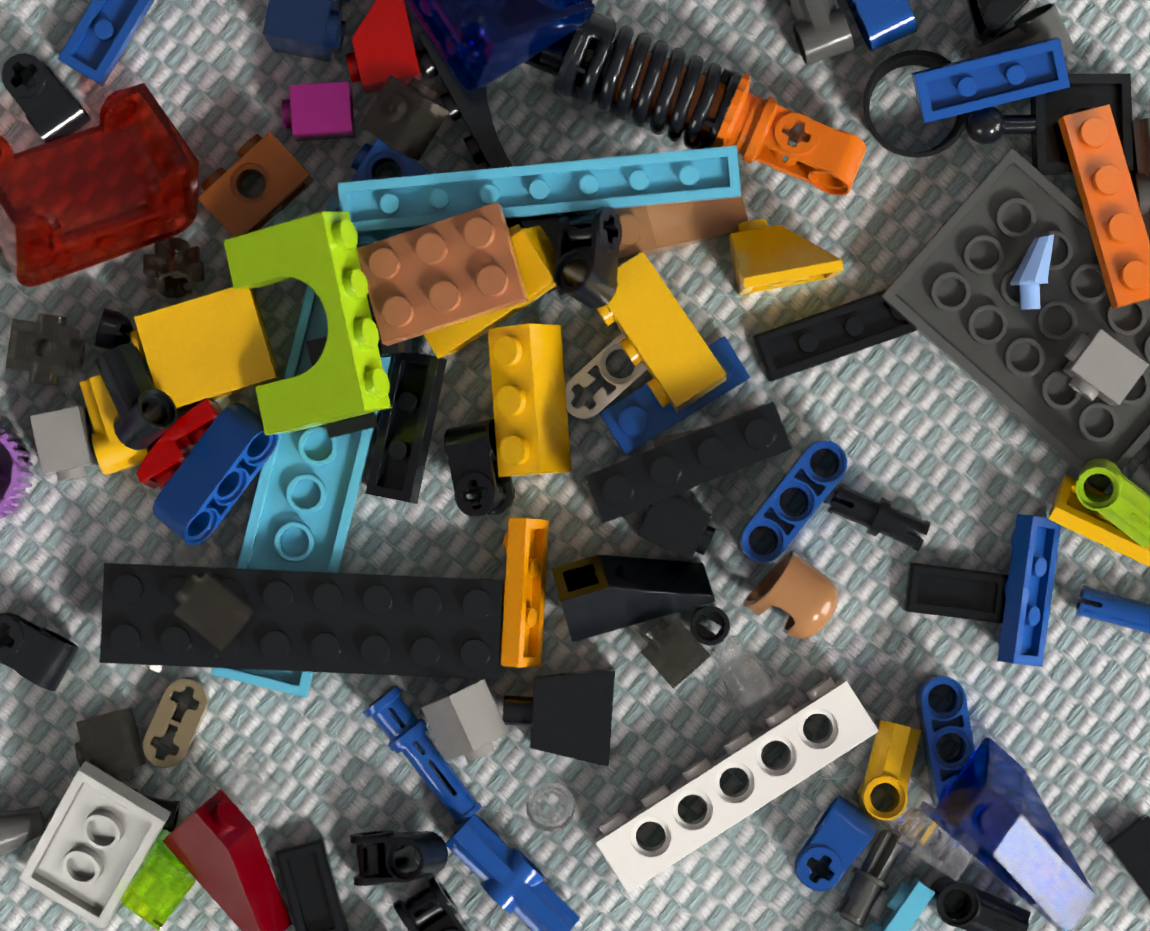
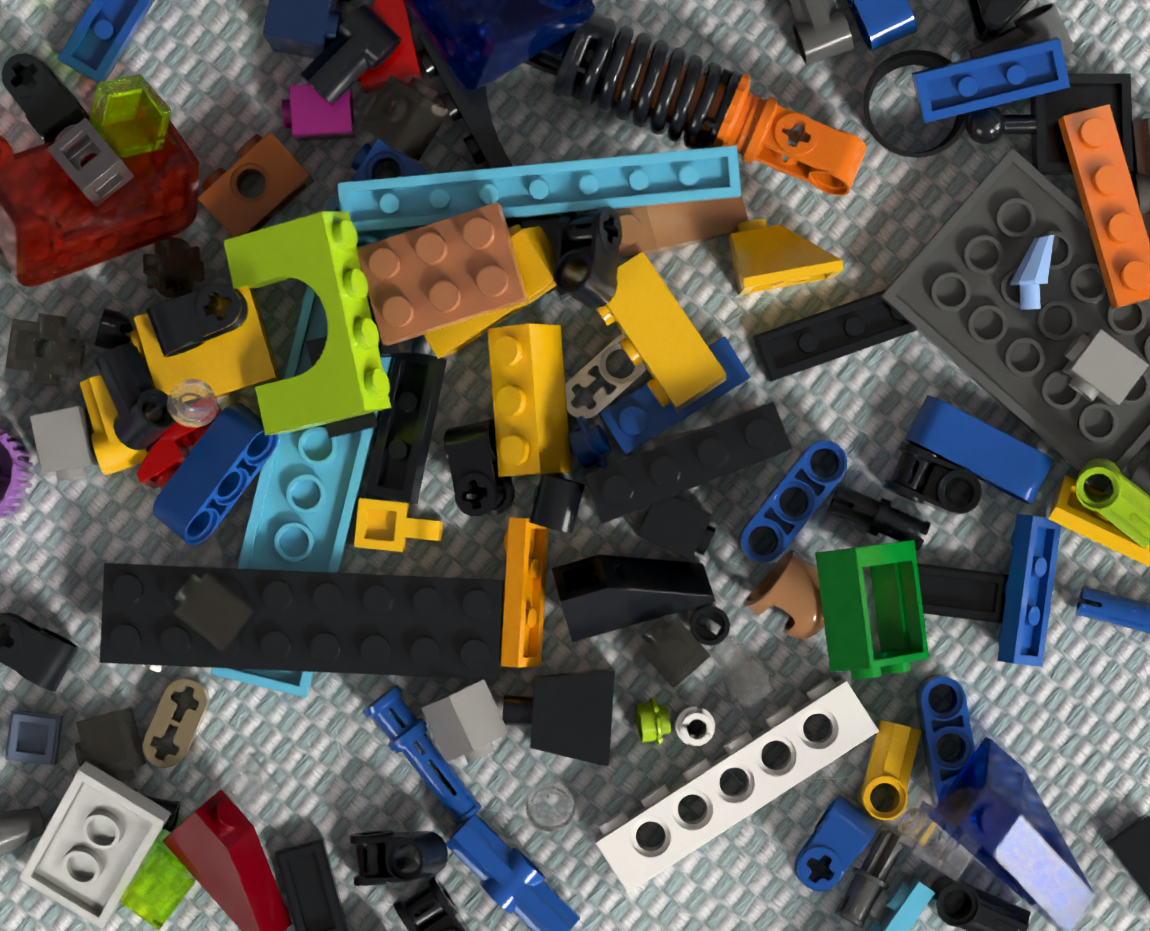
none -> sand blue tile [5,709,63,766]
none -> flat silver brick [47,118,134,208]
none -> clear neon green panel [89,74,171,157]
none -> black piece [146,283,249,358]
none -> clear plate [167,379,218,427]
none -> black piece [301,3,402,106]
none -> yellow plate [354,498,444,552]
none -> black piece [529,473,585,533]
none -> blue plate [568,416,611,469]
none -> lime plate [635,697,671,746]
none -> white pin [675,706,715,746]
none -> green window [815,540,929,680]
none -> black piece [882,442,982,516]
none -> blue beam [905,395,1054,505]

